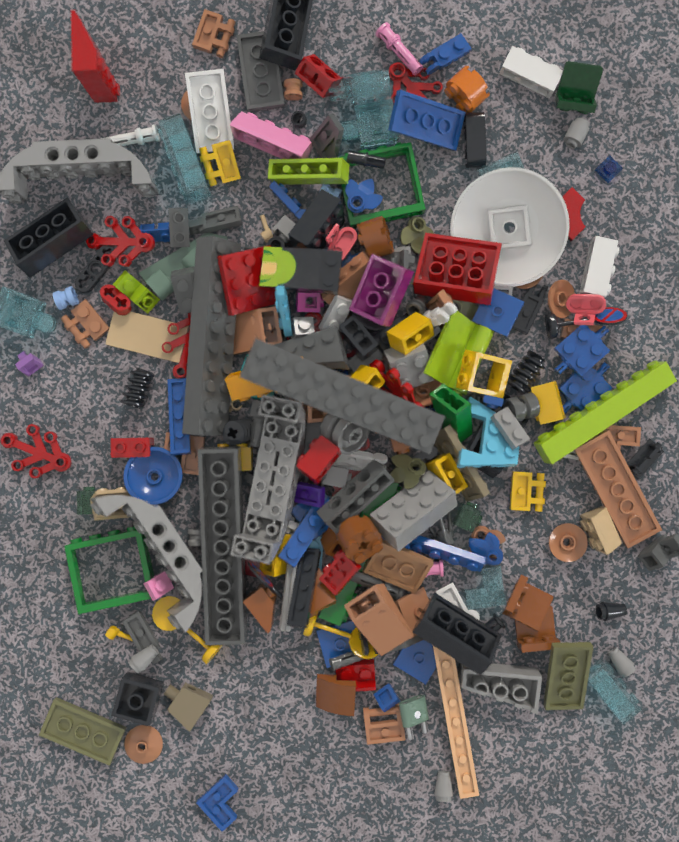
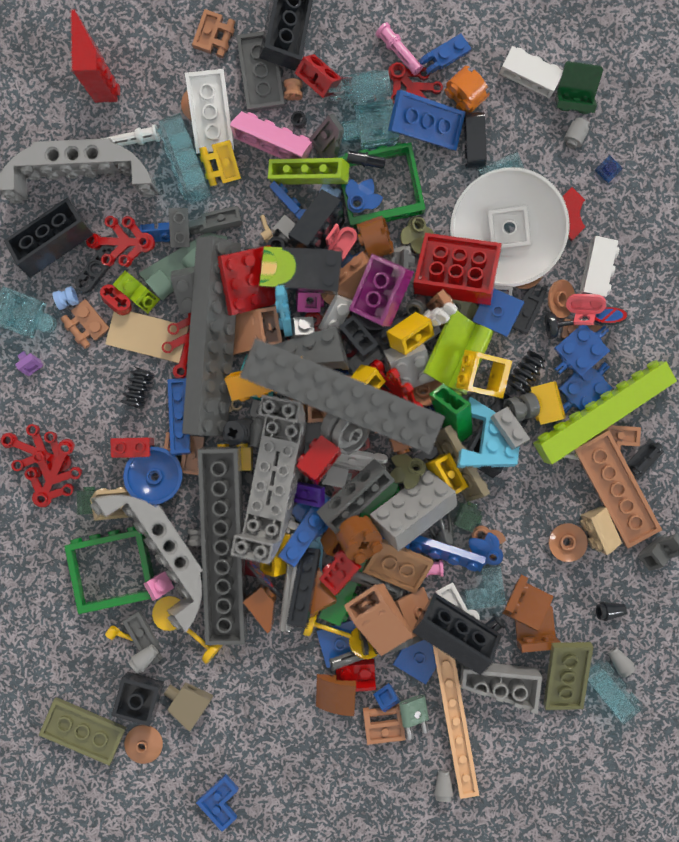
blue plate [483,395,504,409] -> none
yellow plate [509,471,546,512] -> none
none -> red plant [24,439,82,507]

